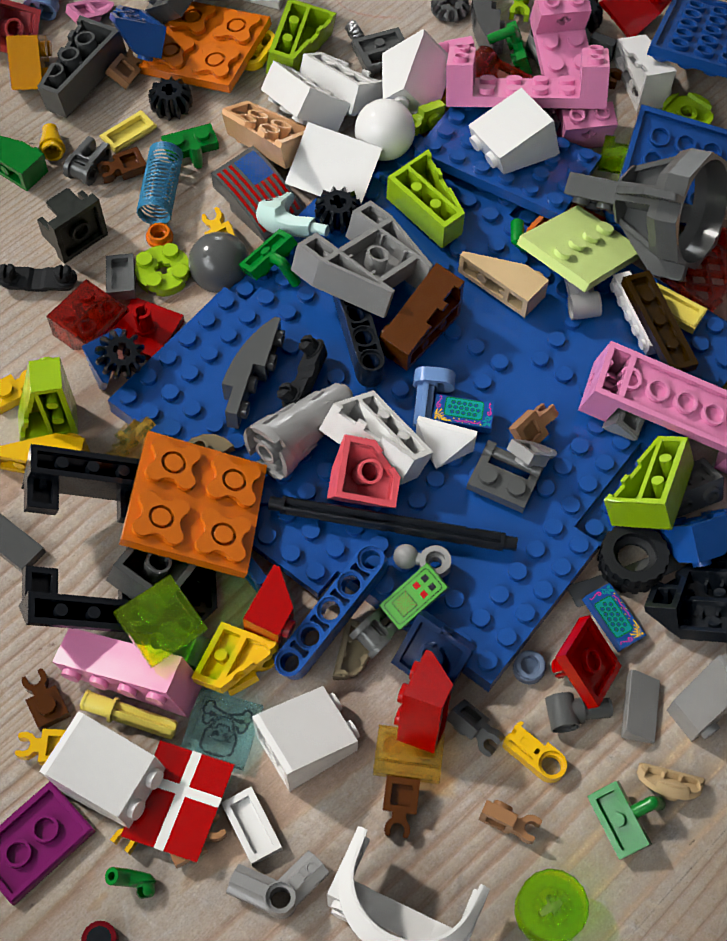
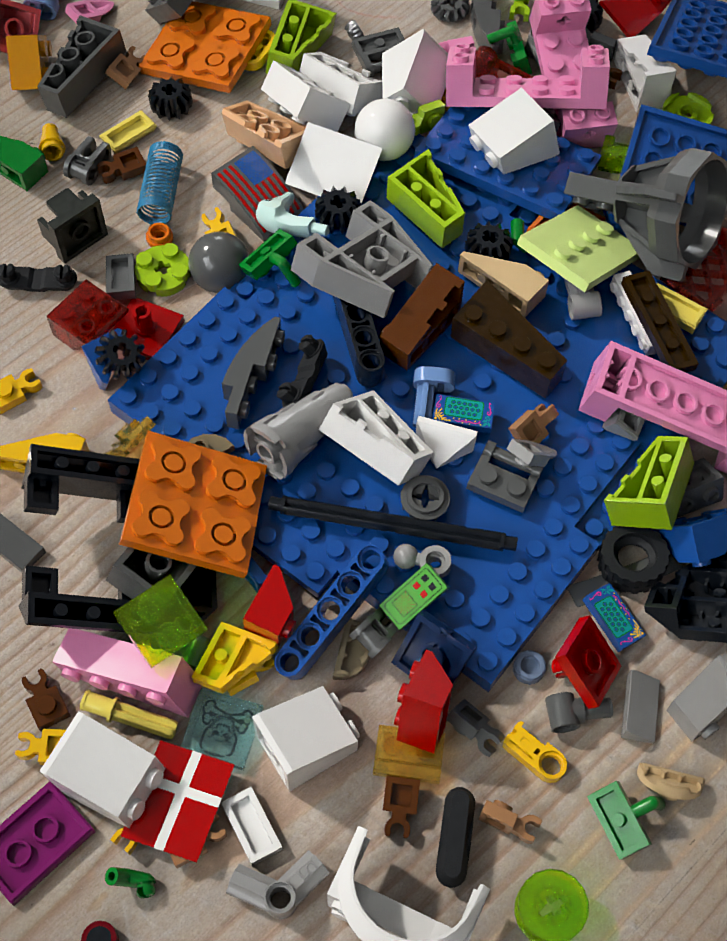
lime wedge [18,357,79,441] -> none
blue wedge [109,5,167,61] -> none
green plate [161,123,219,169] -> none
coral slope [327,434,401,508] -> none
none -> dark grey gear [400,475,450,521]
none -> black piece [436,787,475,888]
none -> dark brown wedge [450,280,567,399]
none -> black gear [465,220,513,261]

